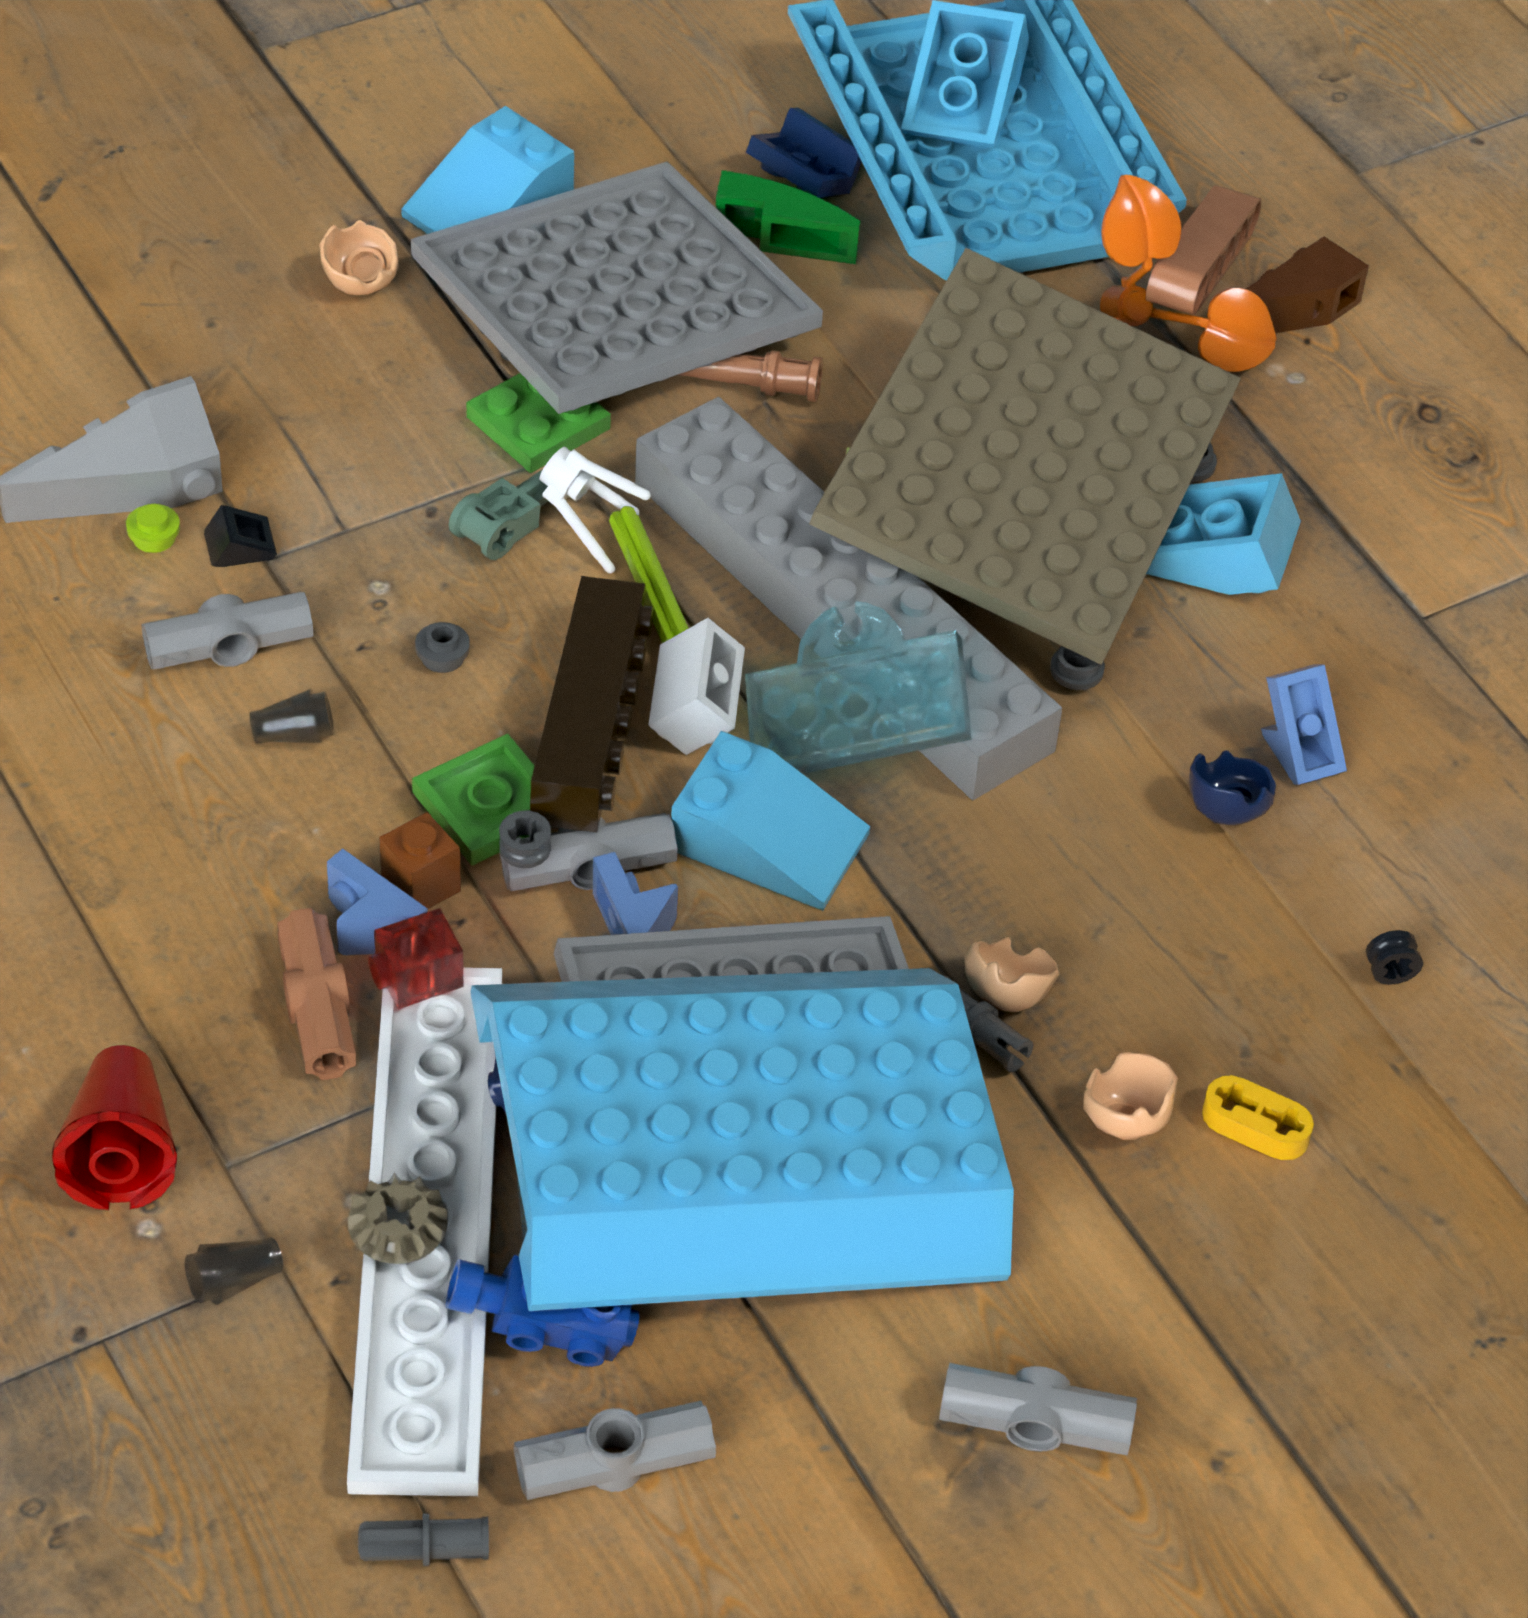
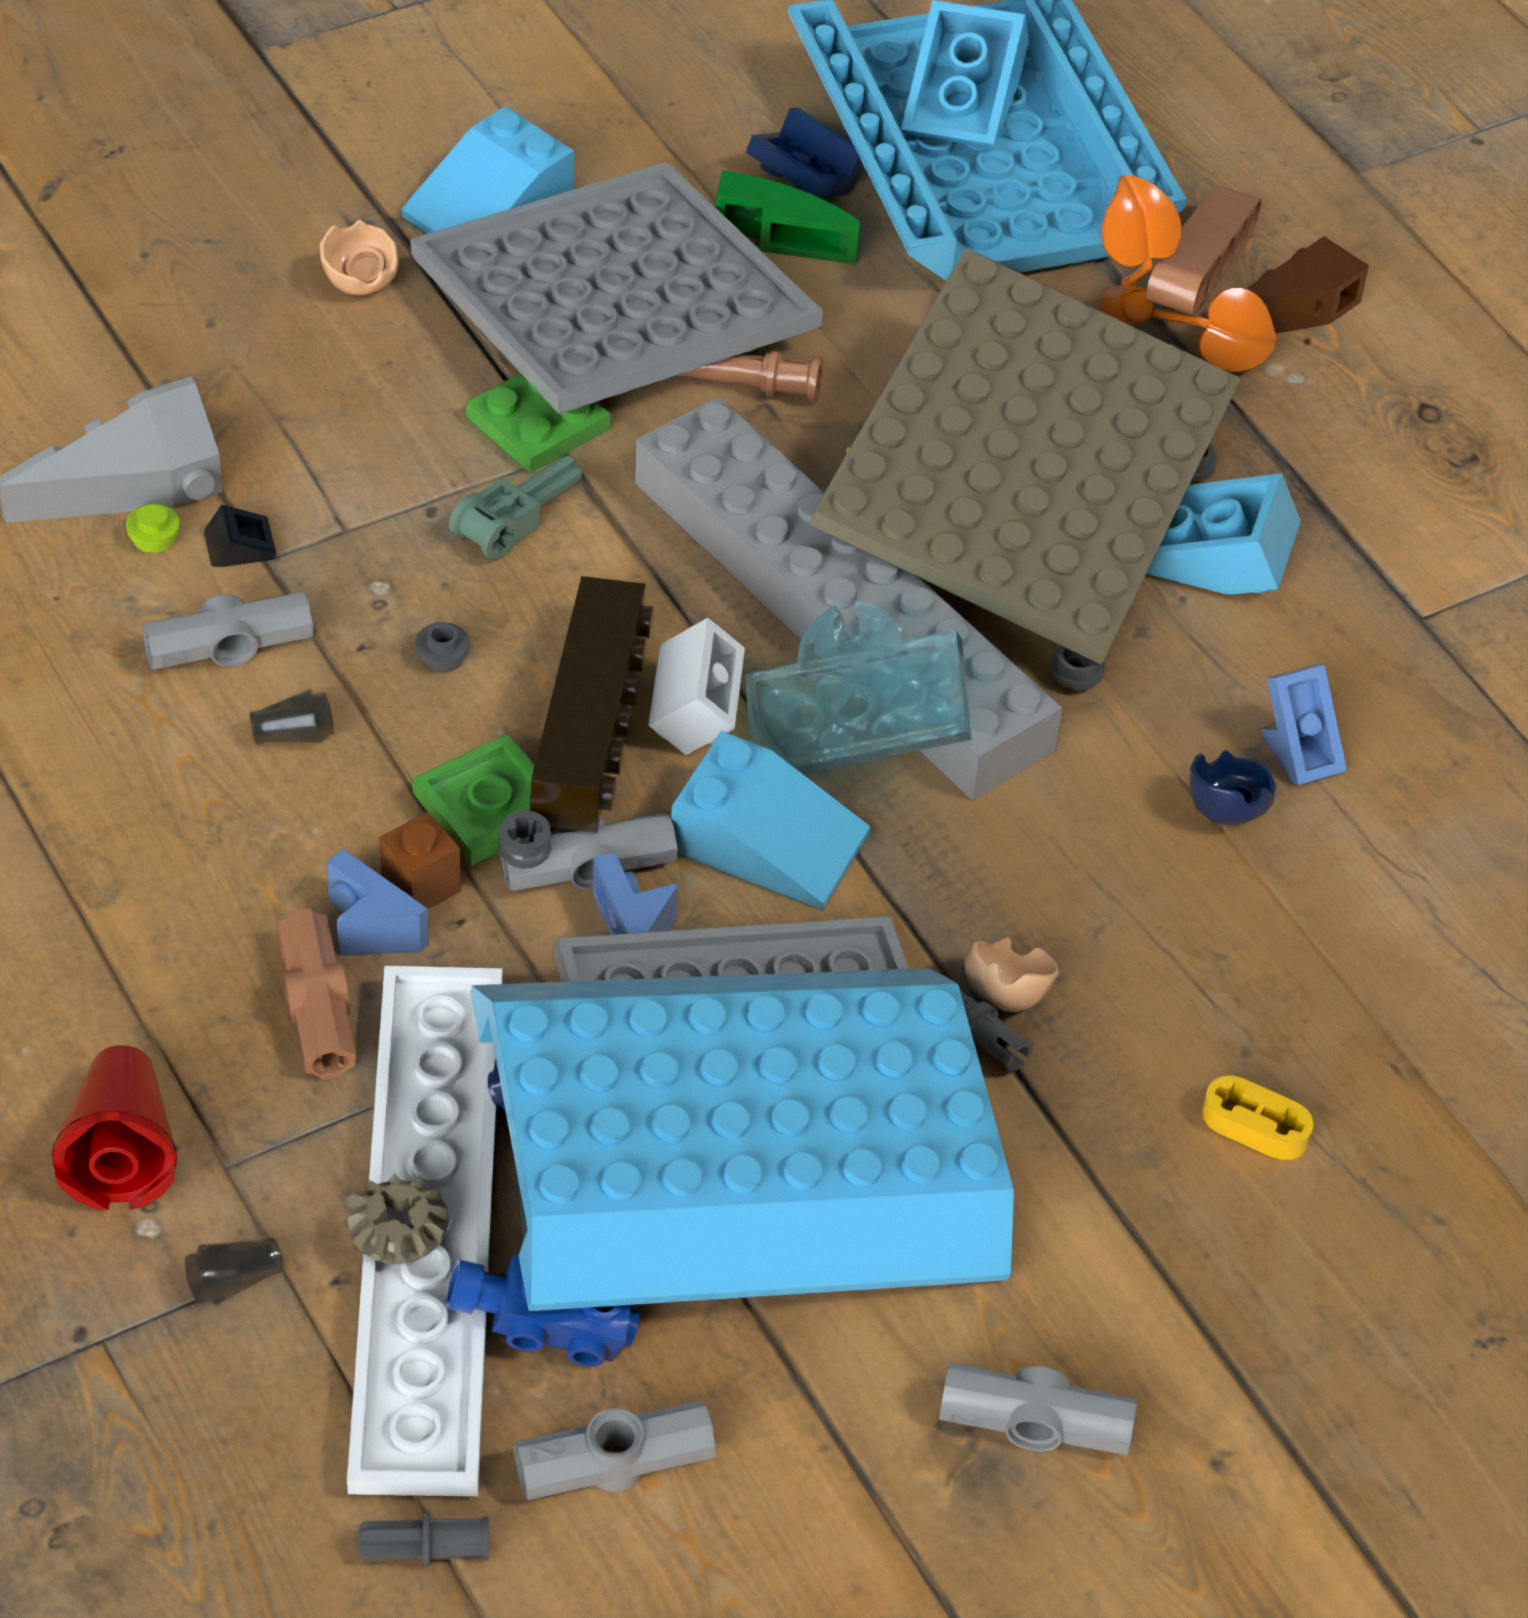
clear red brick [368,908,464,1009] -> none
white plant [539,447,651,574] -> none
lime axle [609,506,689,643] -> none
light nougat hair [1083,1052,1178,1140] -> none
black bush [1365,930,1423,985] -> none

